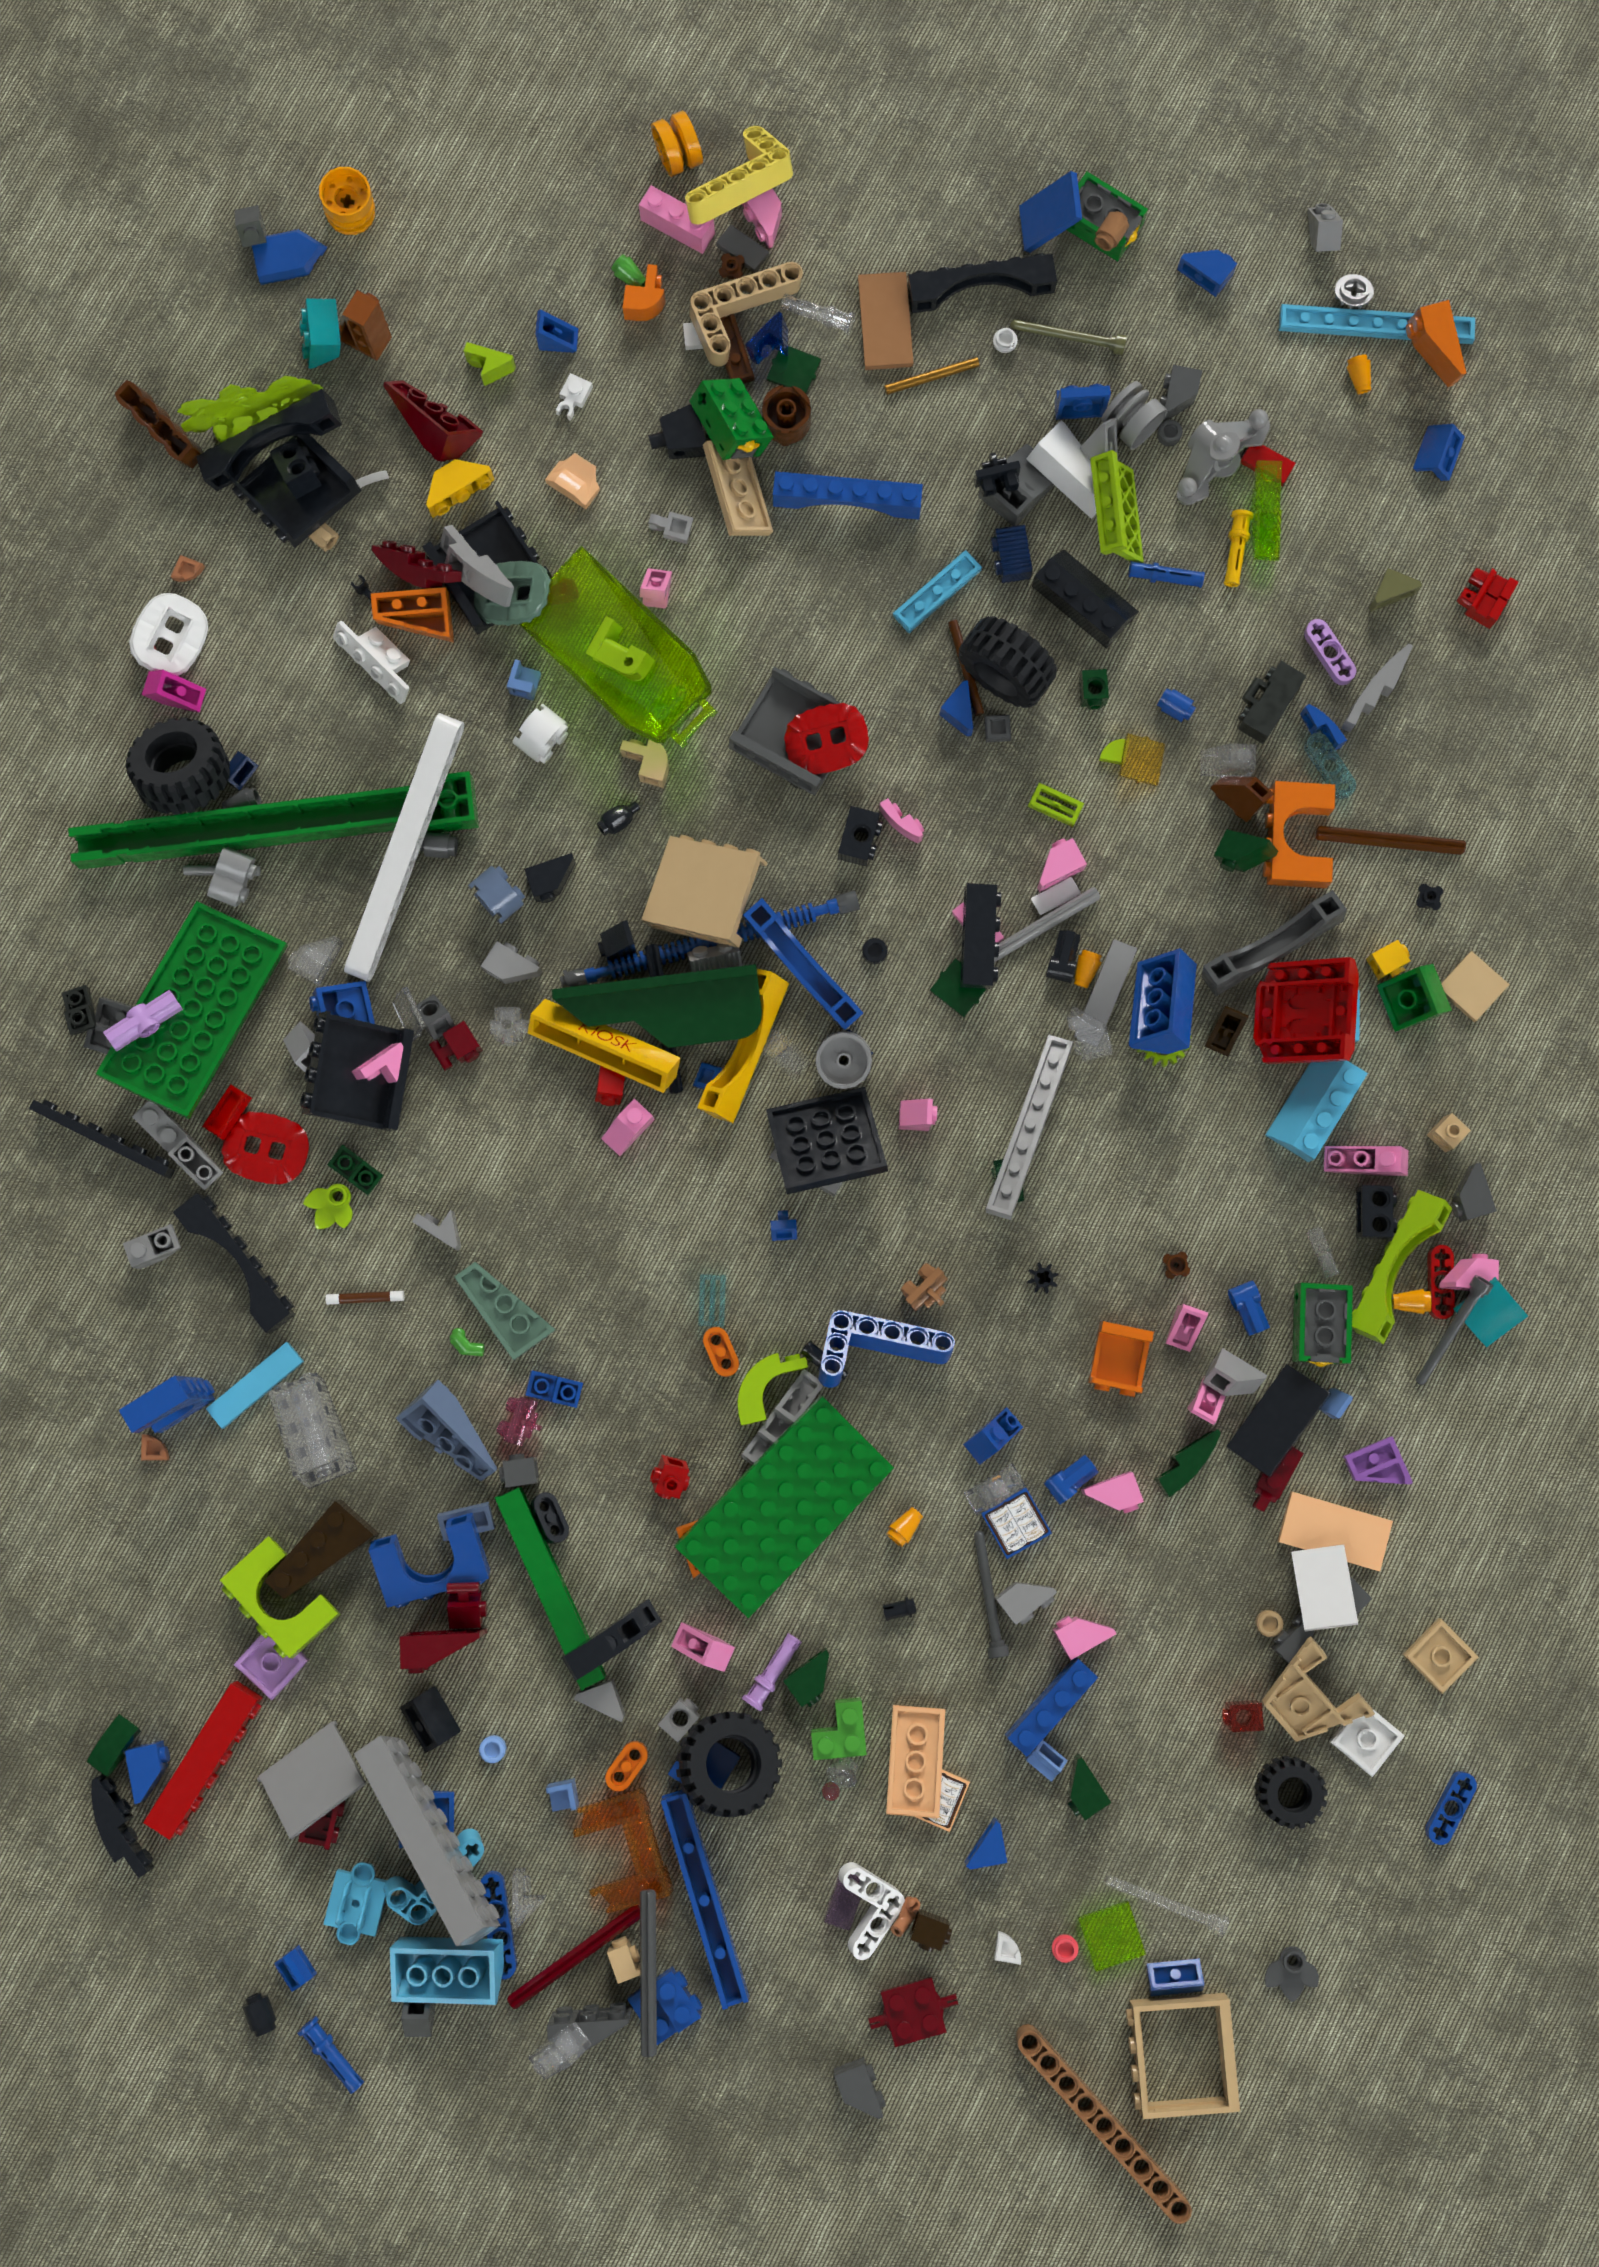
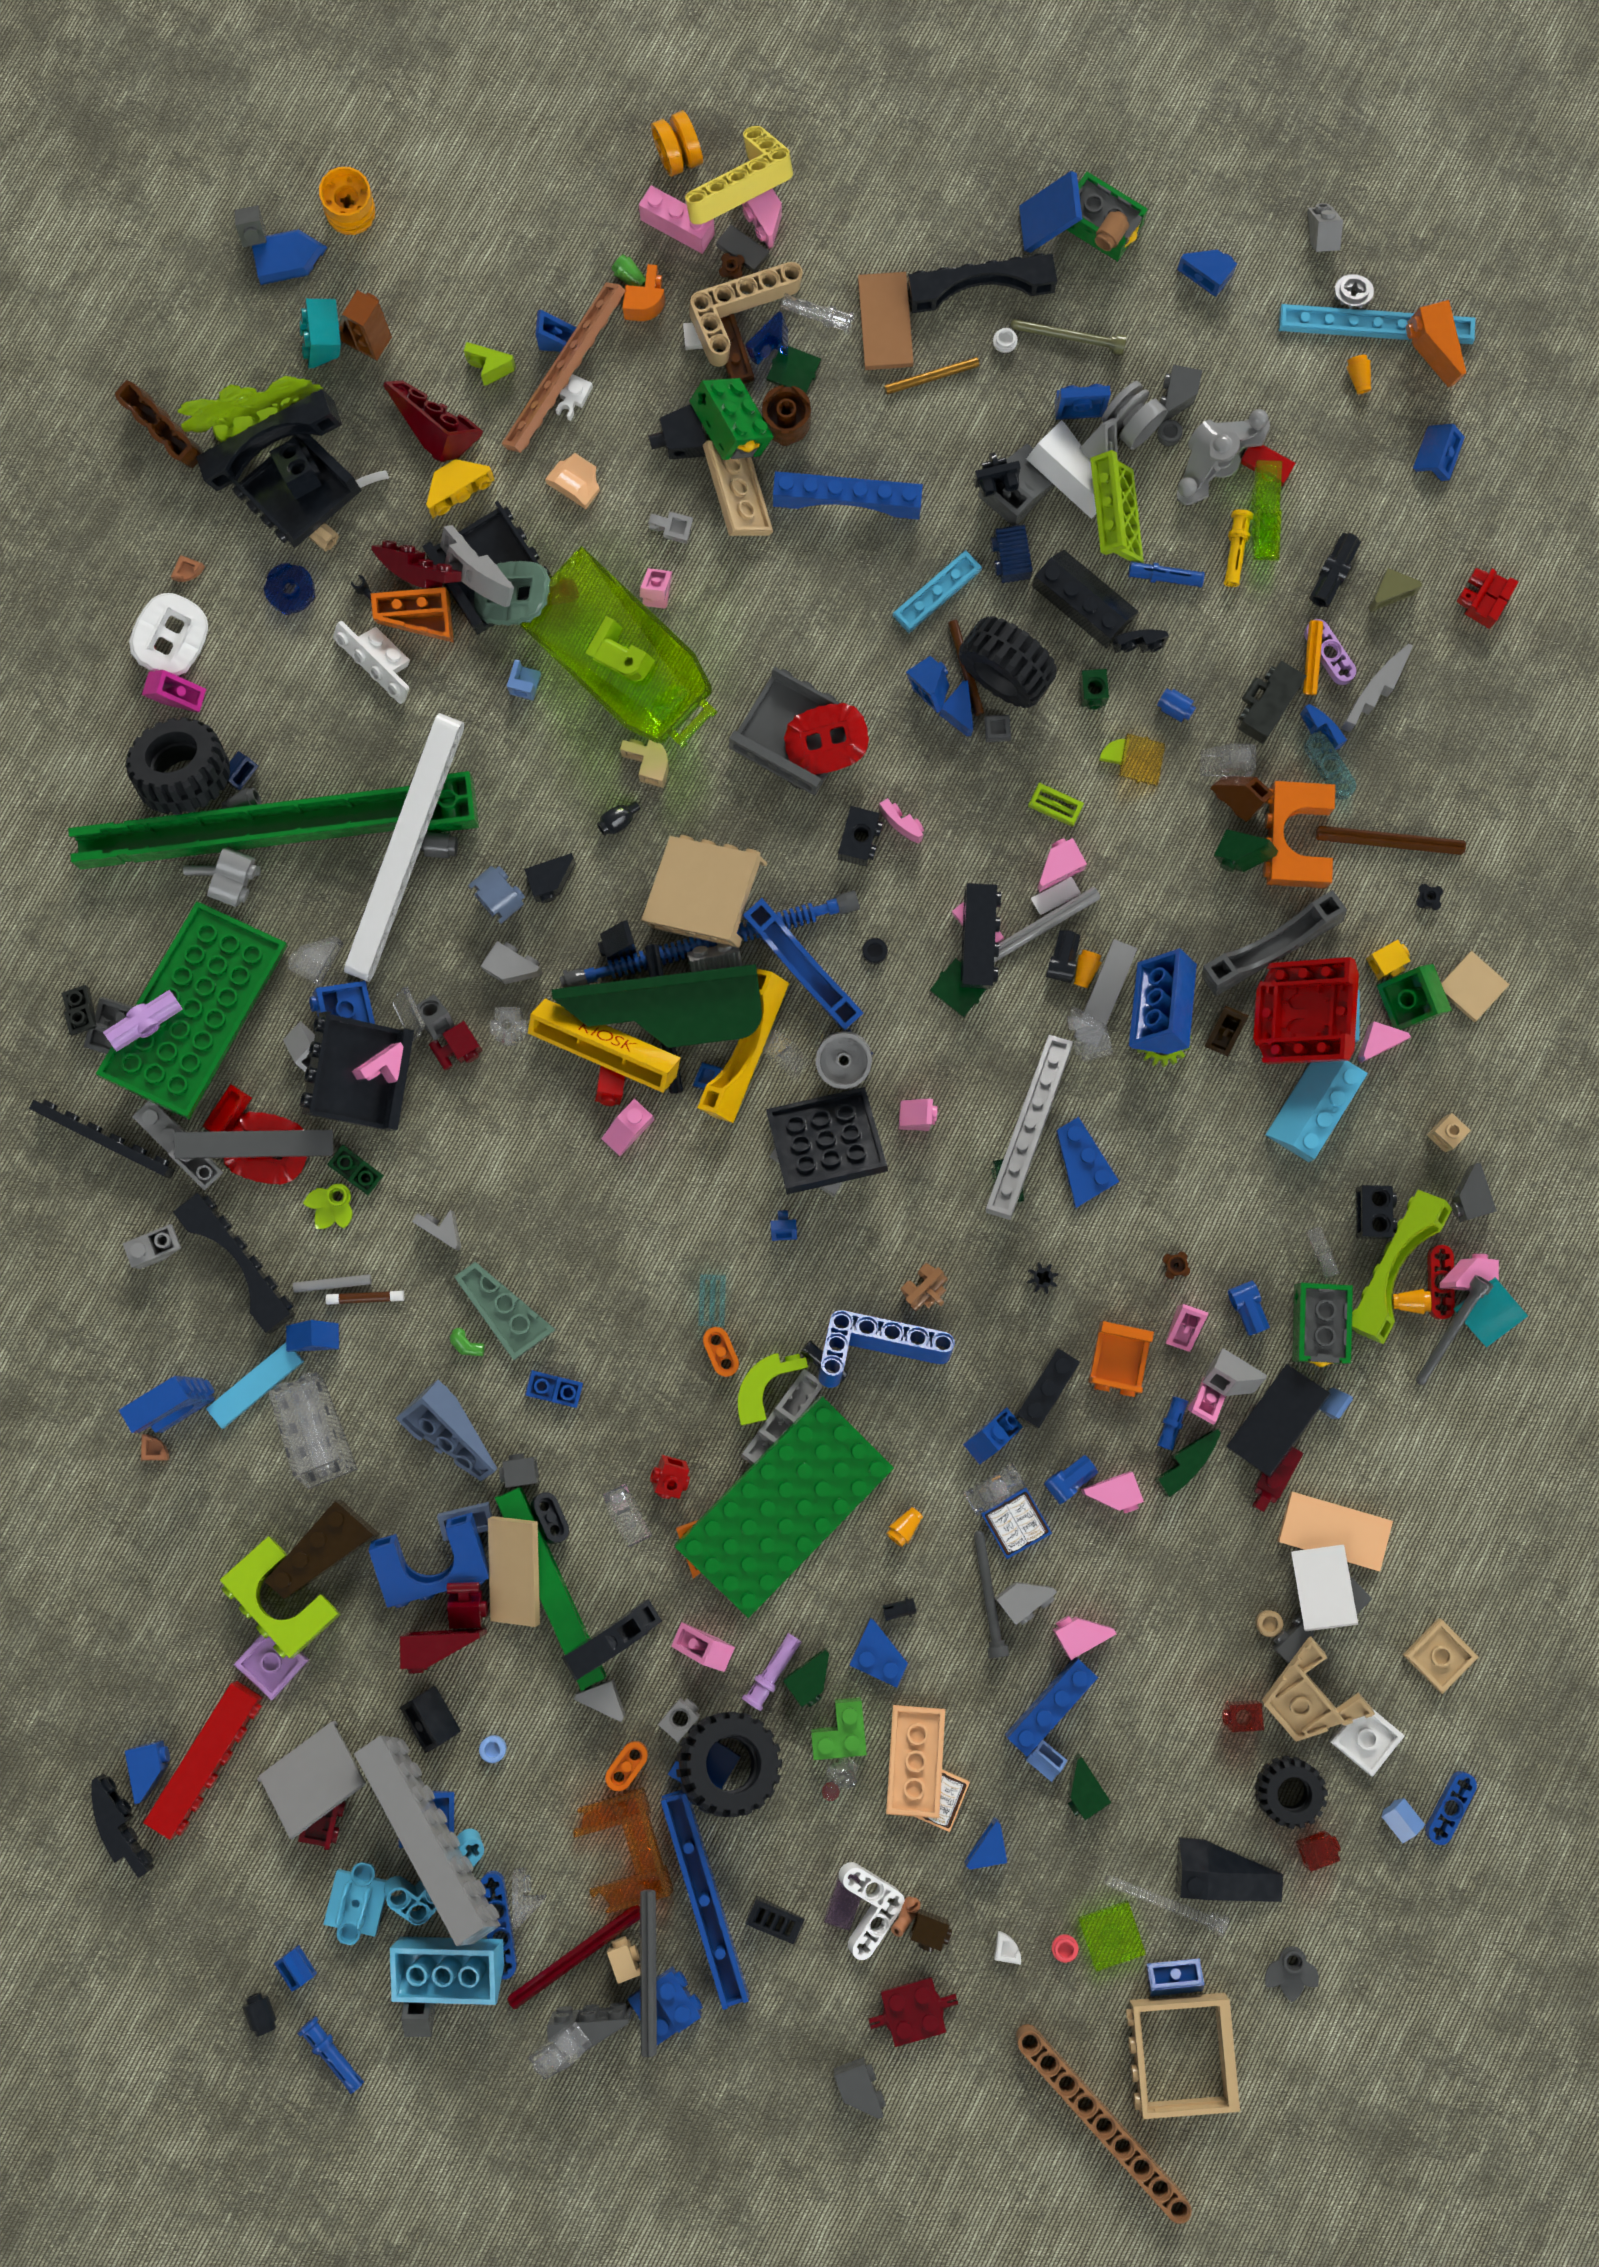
dark green slope [86,1714,141,1778] -> none
clear pink hips [496,1396,542,1446] -> none
white brick [513,704,568,764] -> none
medium blue panel [546,1778,579,1812] -> none
bright pink slope [1324,1146,1409,1176] -> none
medium lavender wing [1343,1436,1413,1485] -> none
none -> dark grey tile [175,1130,333,1159]
none -> clear blue plate [264,563,316,615]
none -> blue slope [286,1320,339,1352]
none -> light grey bar [293,1274,372,1293]
none -> tan tile [488,1516,540,1627]
none -> nougat plate [501,282,625,453]
none -> clear slope [603,1483,652,1547]
none -> black slope [745,1896,805,1945]
none -> blue wing [849,1618,908,1688]
none -> blue slope [906,656,950,713]
none -> black arch [1014,1348,1080,1428]
none -> blue wing [1056,1117,1119,1209]
none -> black slope [1112,629,1169,653]
none -> blue pin [1157,1396,1189,1451]
none -> black wedge [1175,1837,1283,1902]
none -> clear red brick [1295,1830,1341,1872]
none -> light orange axle [1303,620,1323,695]
none -> black piece [1309,533,1361,608]
none -> bright pink slope [1358,1021,1411,1063]
none -> medium blue piece [1381,1798,1425,1844]

